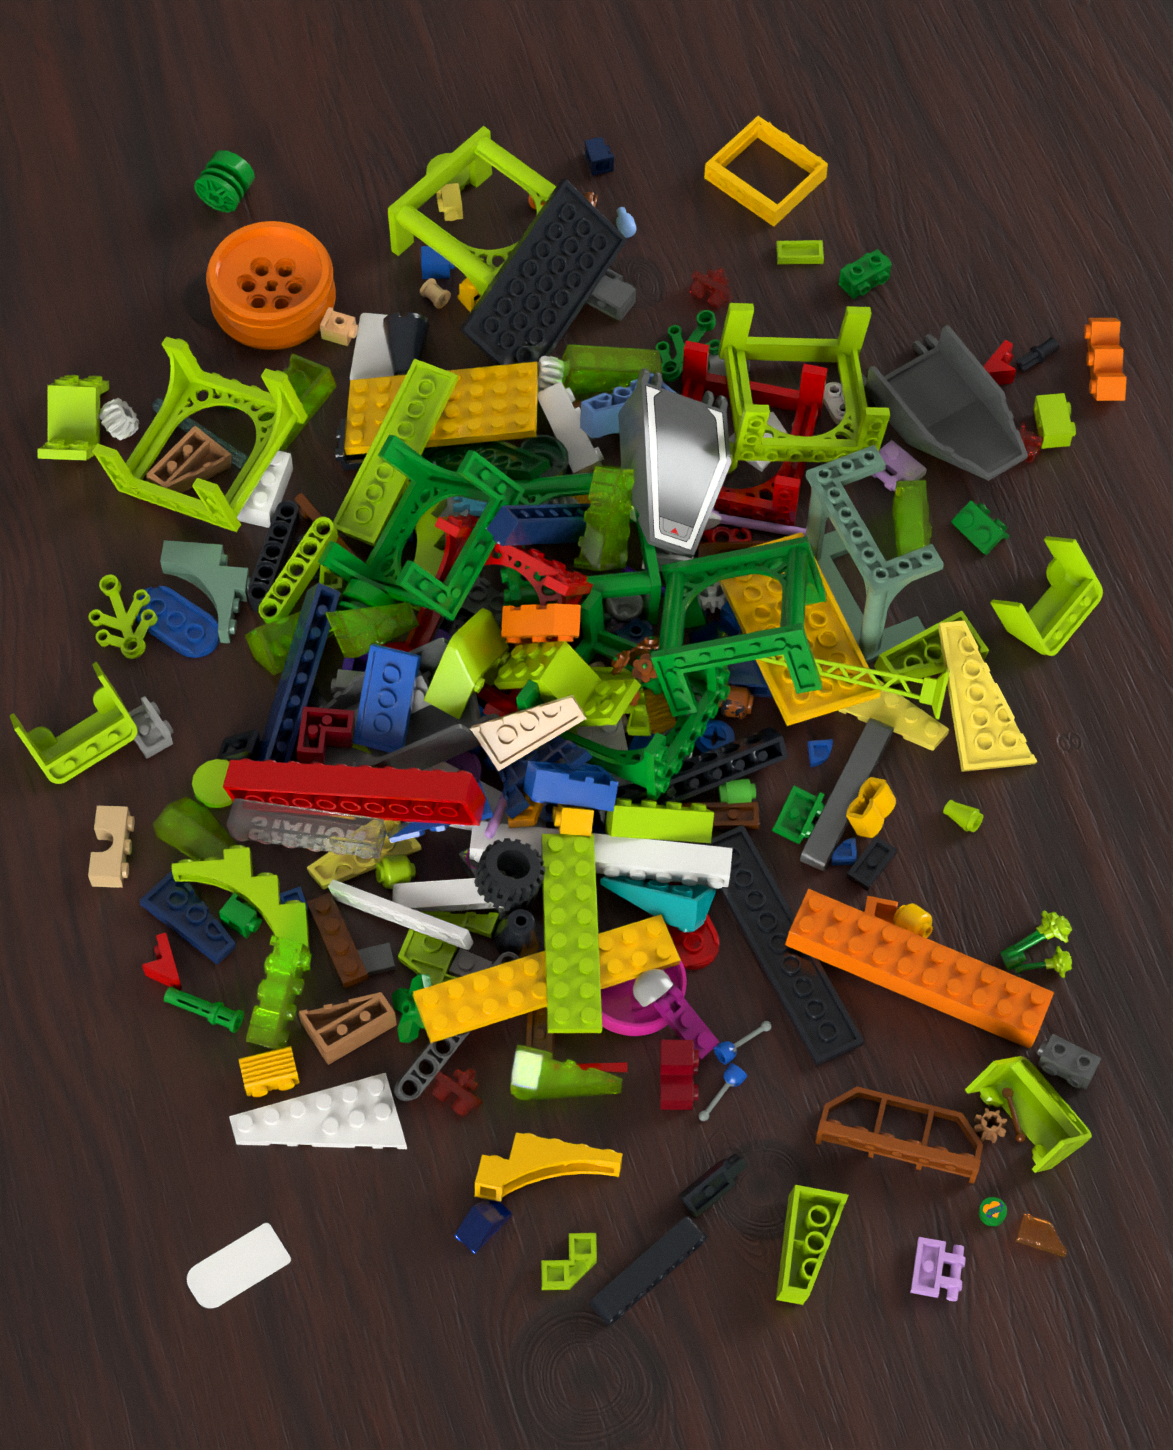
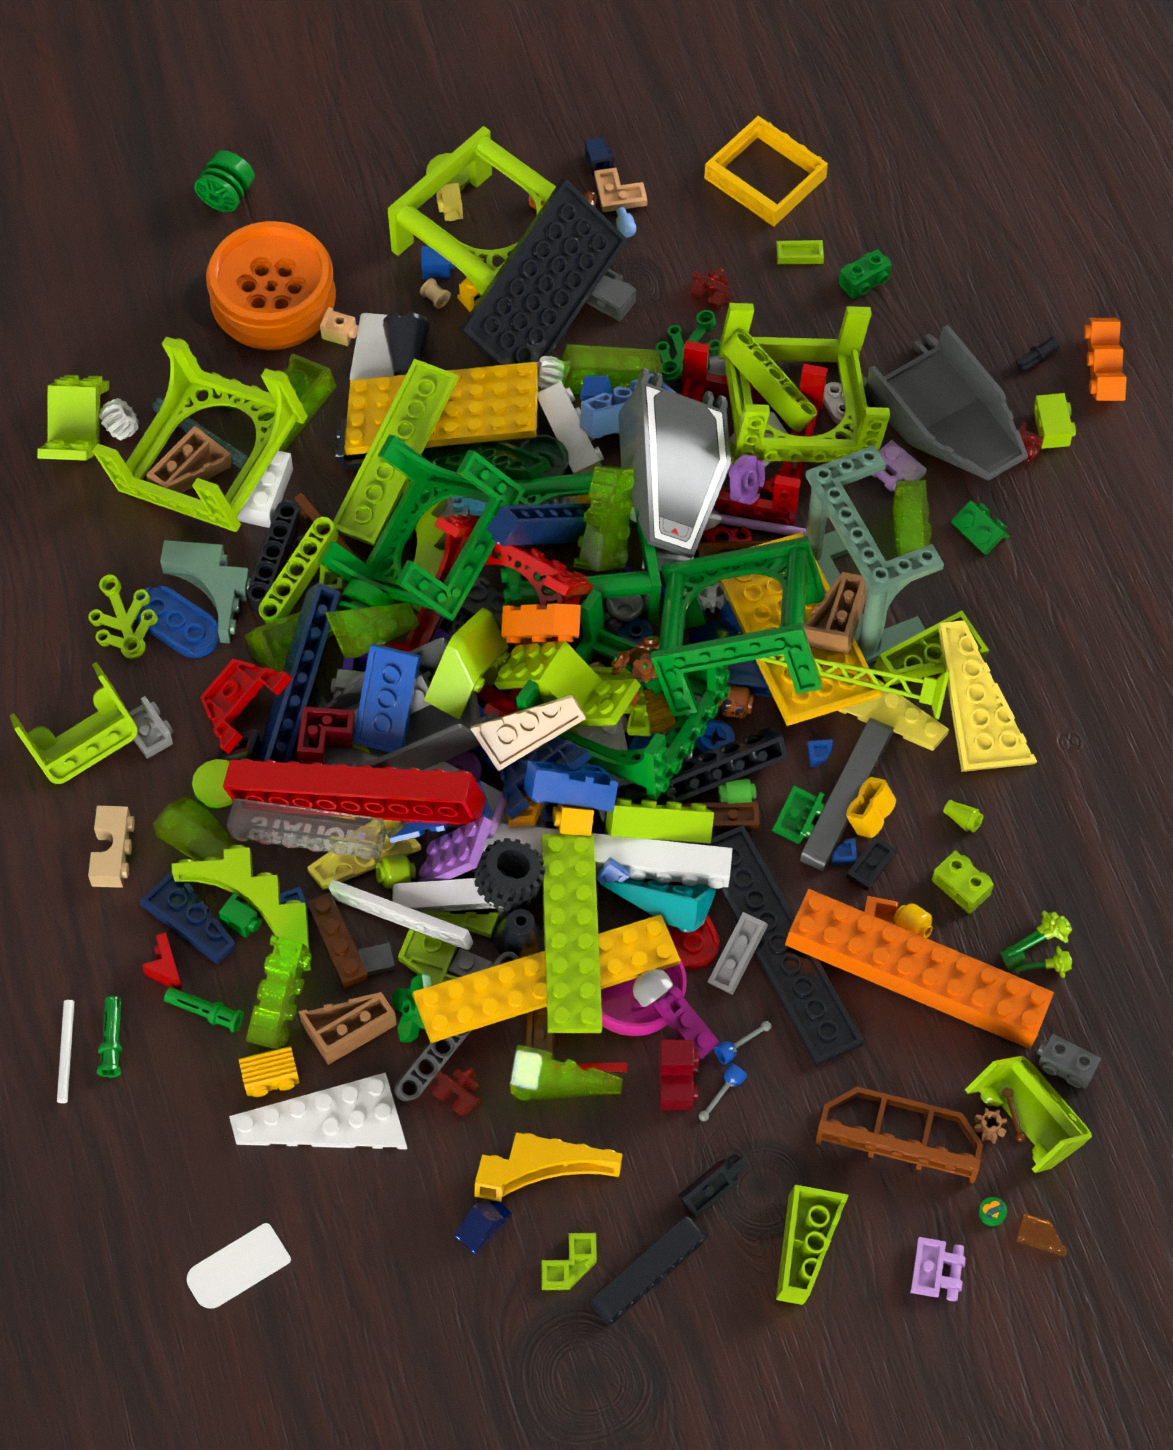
red slope [983,340,1016,385] -> none
lime windscreen [990,536,1103,656] -> none
none -> white bar [57,1000,74,1103]
none -> green pin [97,996,122,1078]
none -> red wing [200,659,293,754]
none -> medium lavender plate [419,817,493,882]
none -> blue brick [580,376,612,402]
none -> light nougat plate [594,168,647,212]
none -> tile [596,857,631,883]
none -> light grey plate [708,912,768,995]
none -> lime beam [723,329,817,432]
none -> medium lavender plate [728,455,765,504]
none -> medium nougat wedge [804,572,866,654]
none -> lime brick [932,850,994,914]

